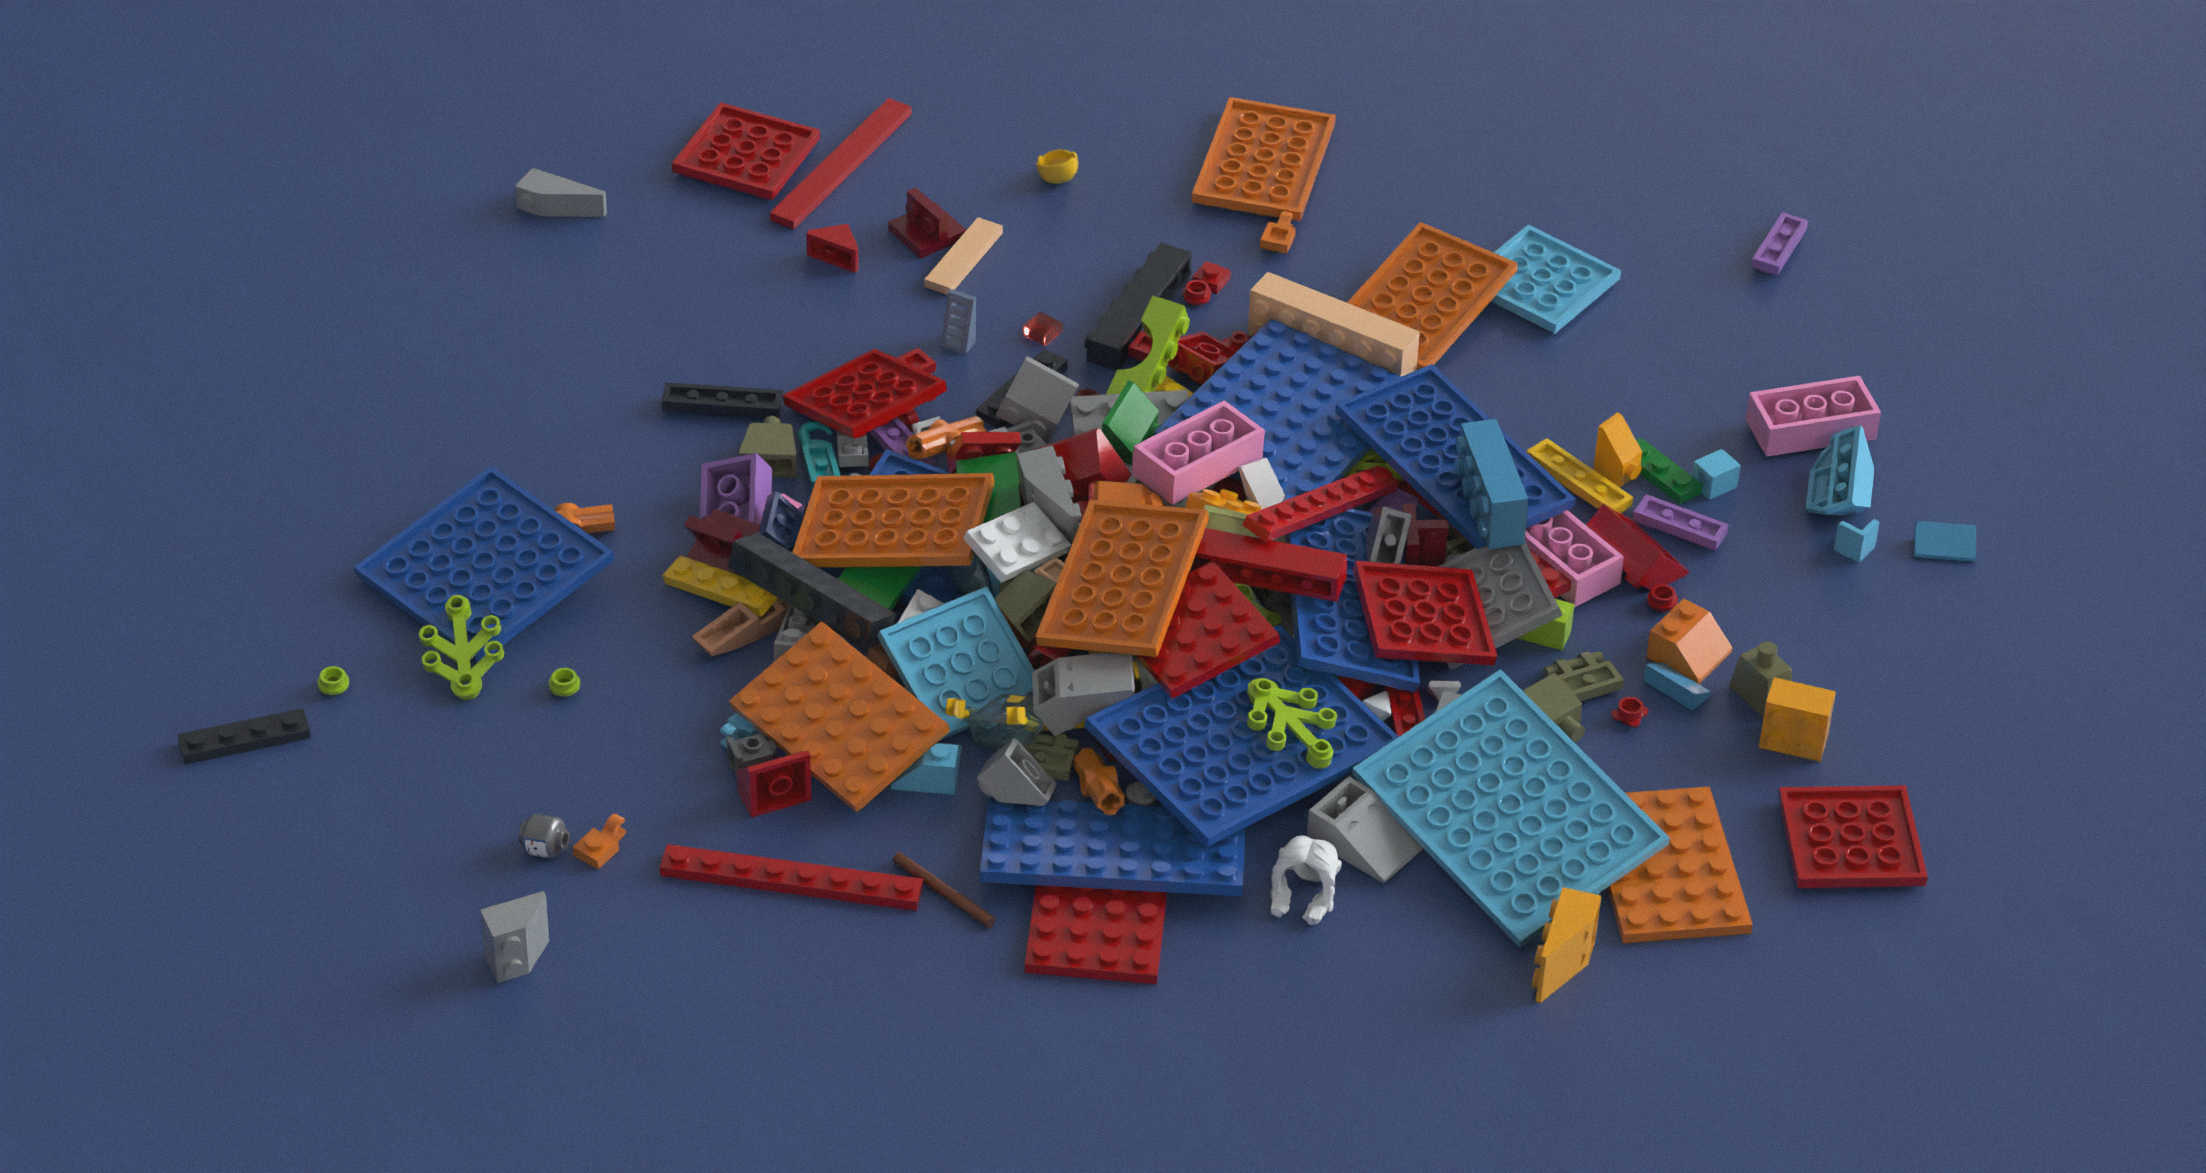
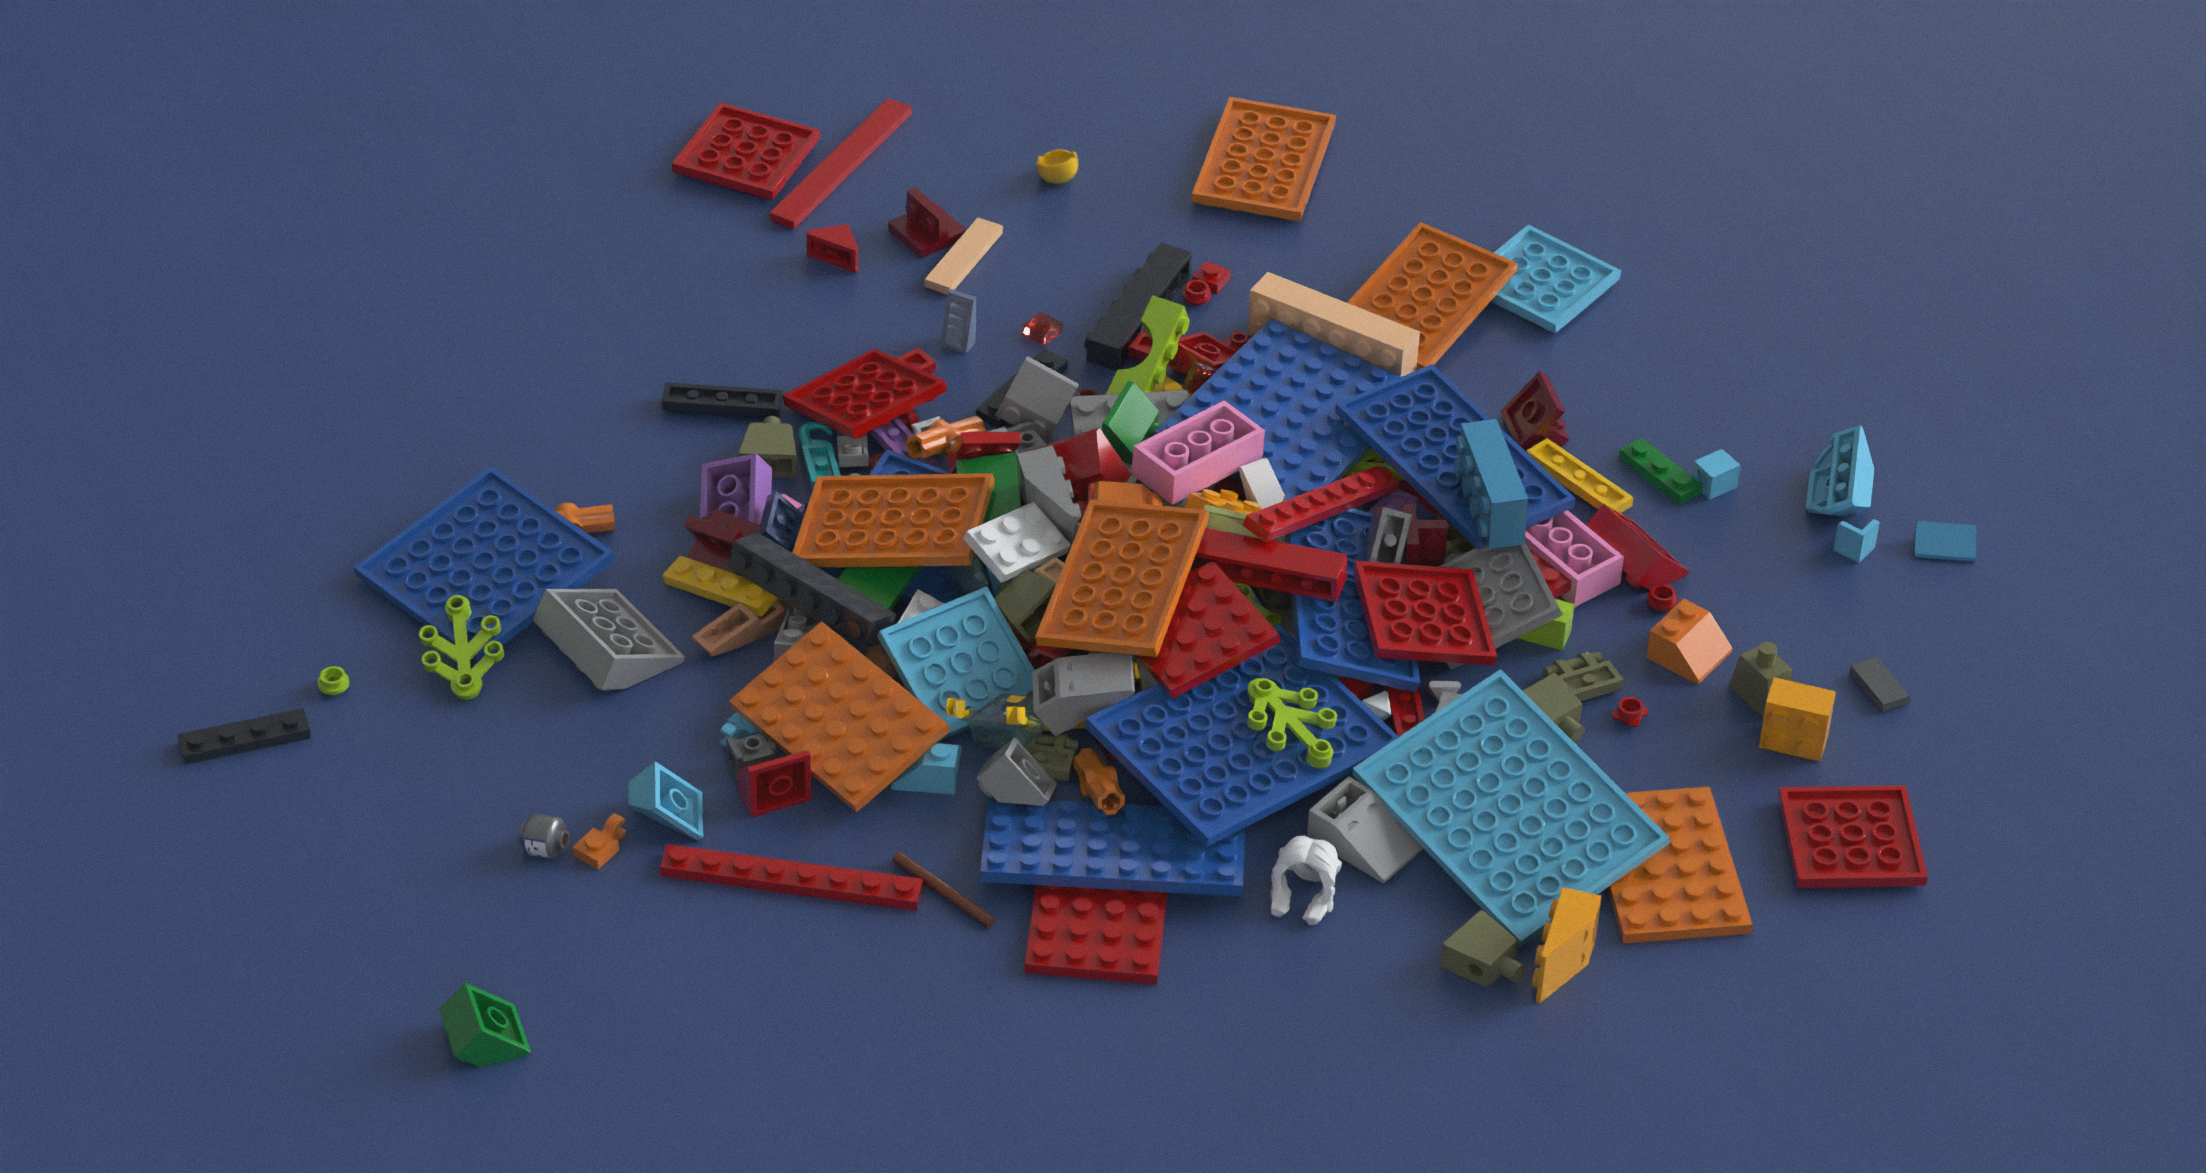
light grey slope [480,891,549,983] -> none
light grey slope [515,168,607,217] -> none
lime plate [549,668,580,697] -> none
light grey plate [1126,781,1157,806] -> none
orange plate [1260,211,1296,254] -> none
light orange slope [1593,412,1642,488] -> none
medium lavender plate [1633,494,1729,551] -> none
dark azure slope [1643,662,1712,711] -> none
bright pink brick [1746,376,1881,457] -> none
medium lavender plate [1751,212,1808,275] -> none
none -> green slope [439,983,531,1067]
none -> light grey slope [533,589,686,691]
none -> medium azure slope [629,762,703,841]
none -> clear red plate [1182,362,1219,394]
none -> olive torso [1440,910,1525,987]
none -> dark red bracket [1501,371,1570,451]
none -> dark grey tile [1850,657,1910,712]

